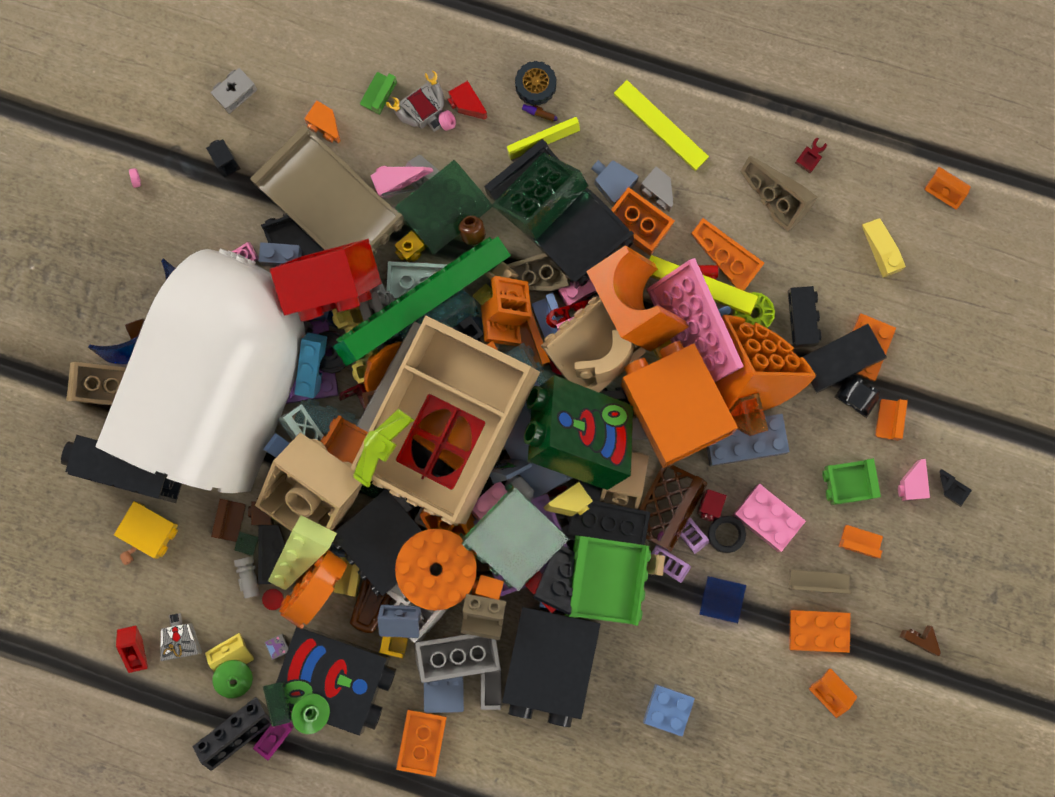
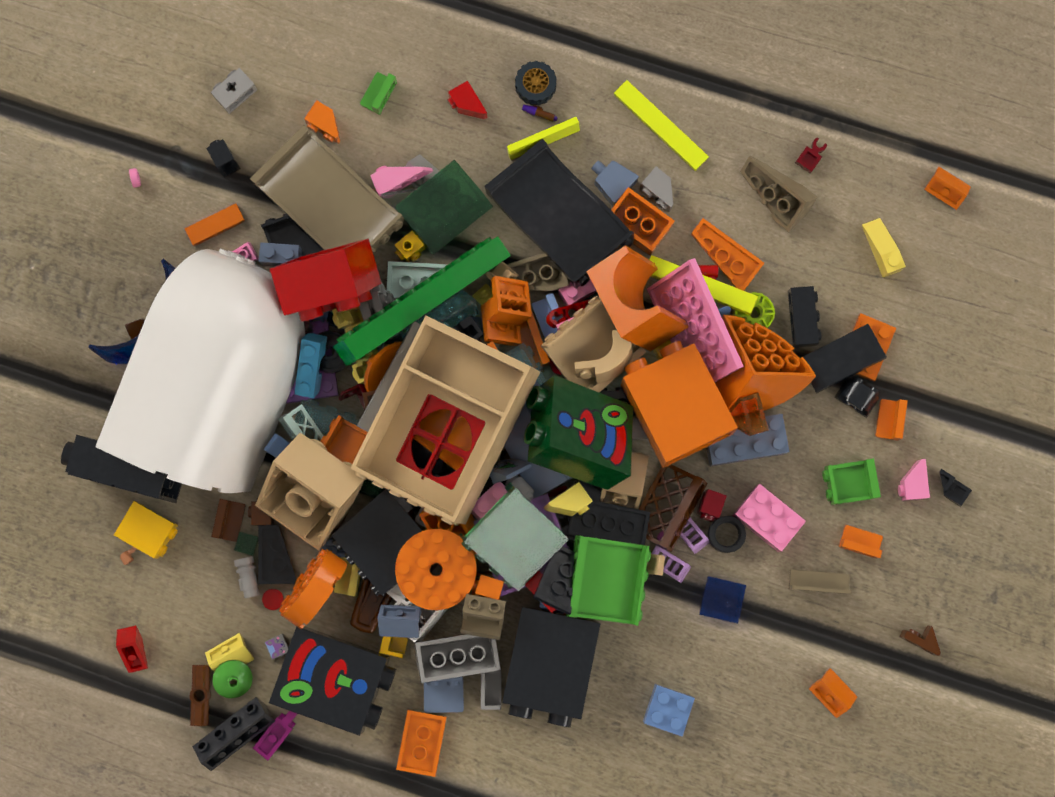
tan slope [66,362,126,405] -> none
torso [160,613,202,661] -> none
clear green brick [263,681,292,727] -> none
yellowish green wedge [268,515,337,590] -> none
bright green dish [291,694,330,734] -> none
lime plate [353,409,414,487] -> none
torso [386,70,444,132] -> none
bright pink tile [439,110,456,131] -> none
reddish brown head [459,216,486,245] -> none
clear green slope [492,152,589,239] -> none
orange plate [789,610,850,653] -> none
none -> orange tile [184,203,245,246]
none -> reddish brown piece [190,665,211,726]

